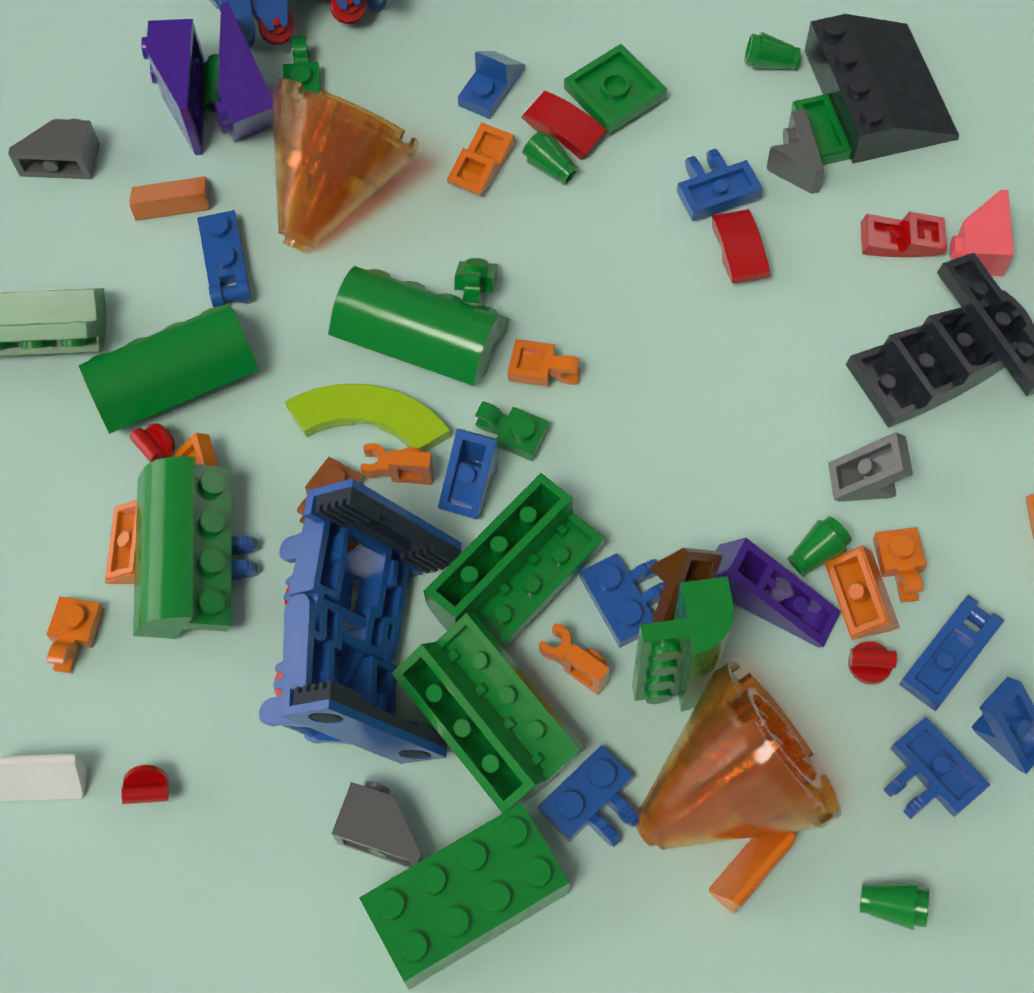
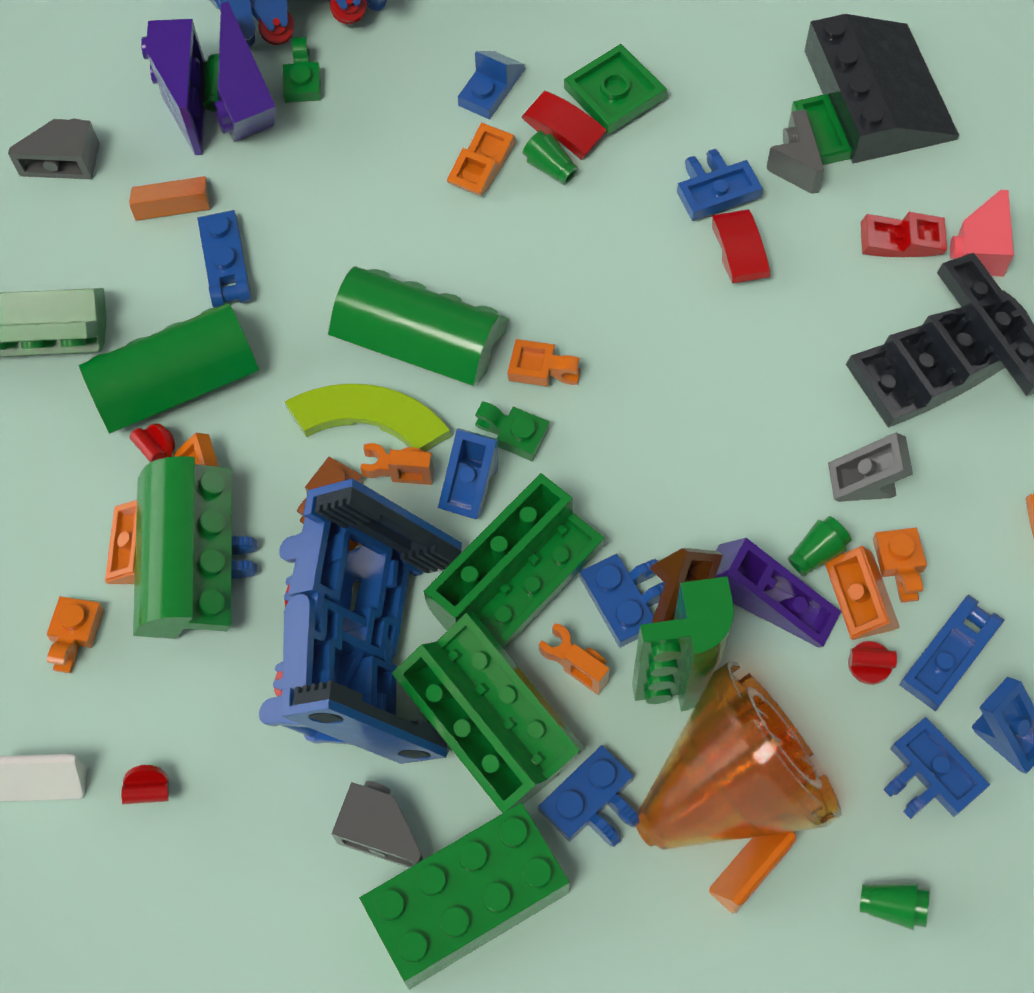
clear orange cone [271,78,420,252] -> none
green plate [454,258,498,303] -> none
green cone [744,32,801,70] -> none

